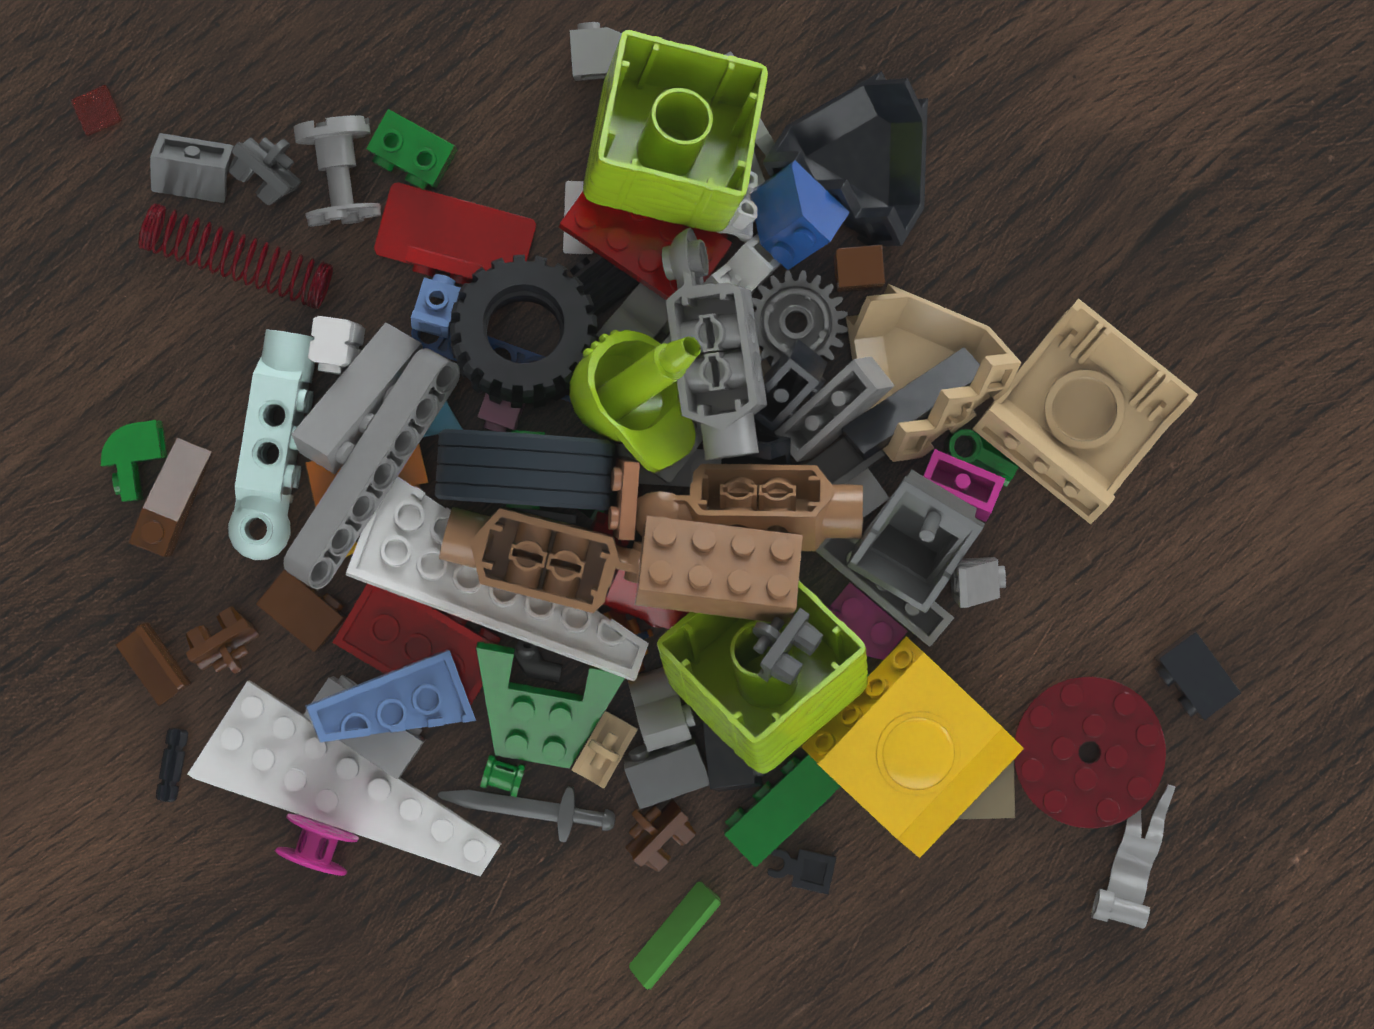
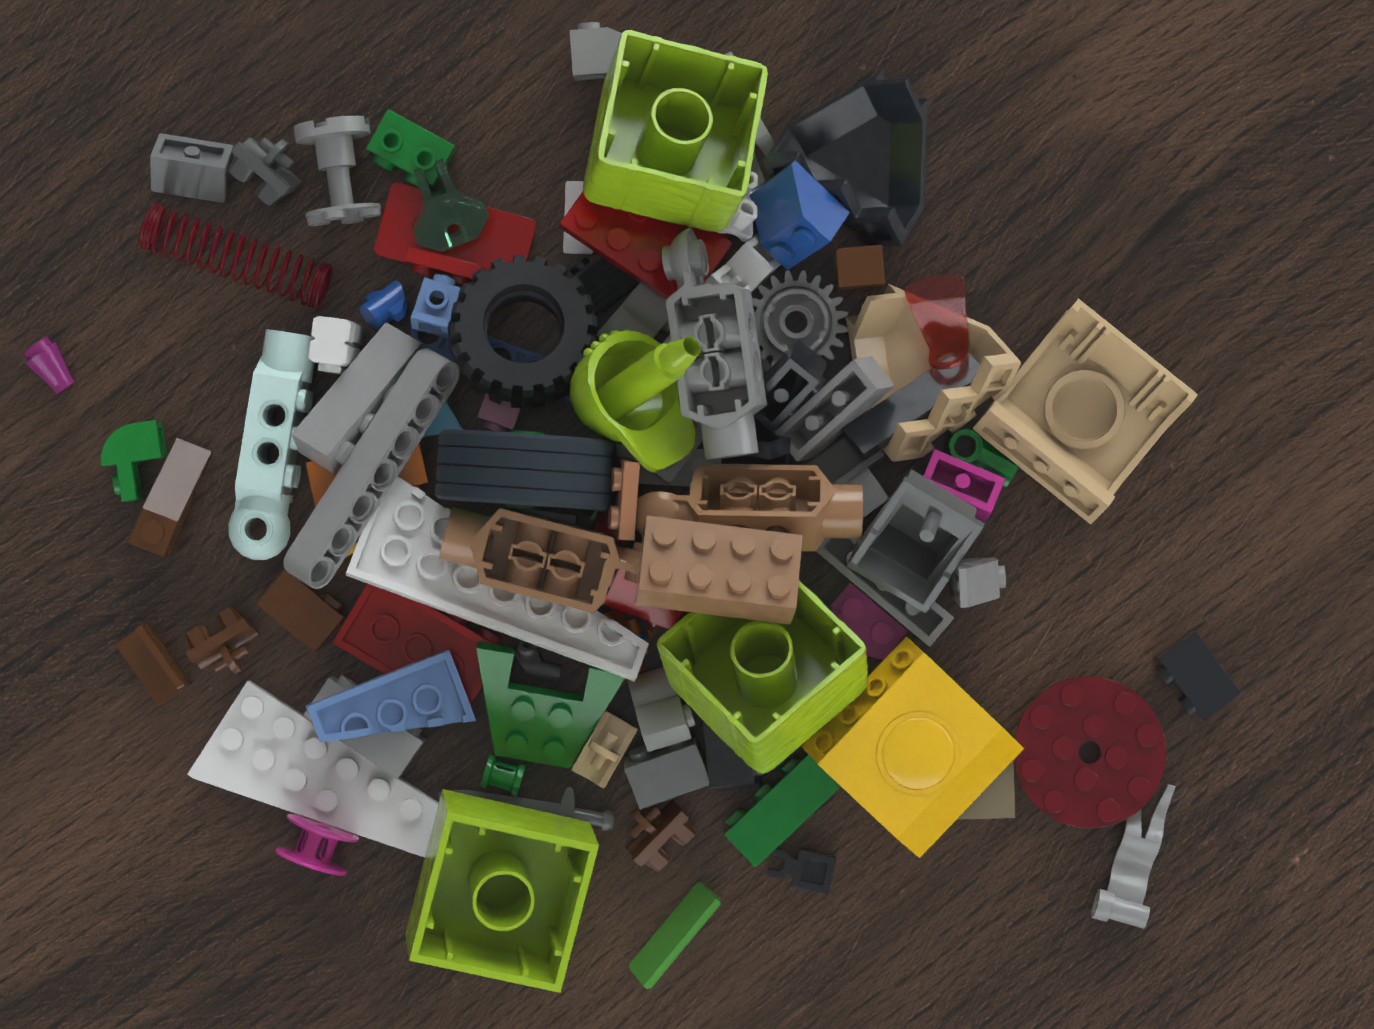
clear red tile [71,85,122,136] -> none
black axle [156,728,189,802] -> none
dark grey hips [752,608,823,685] -> none
none -> magenta cone [22,336,75,394]
none -> blue piece [359,281,410,331]
none -> lime brick [405,789,599,993]
none -> clear green hinge [411,159,490,252]
none -> clear red piece [904,275,970,370]

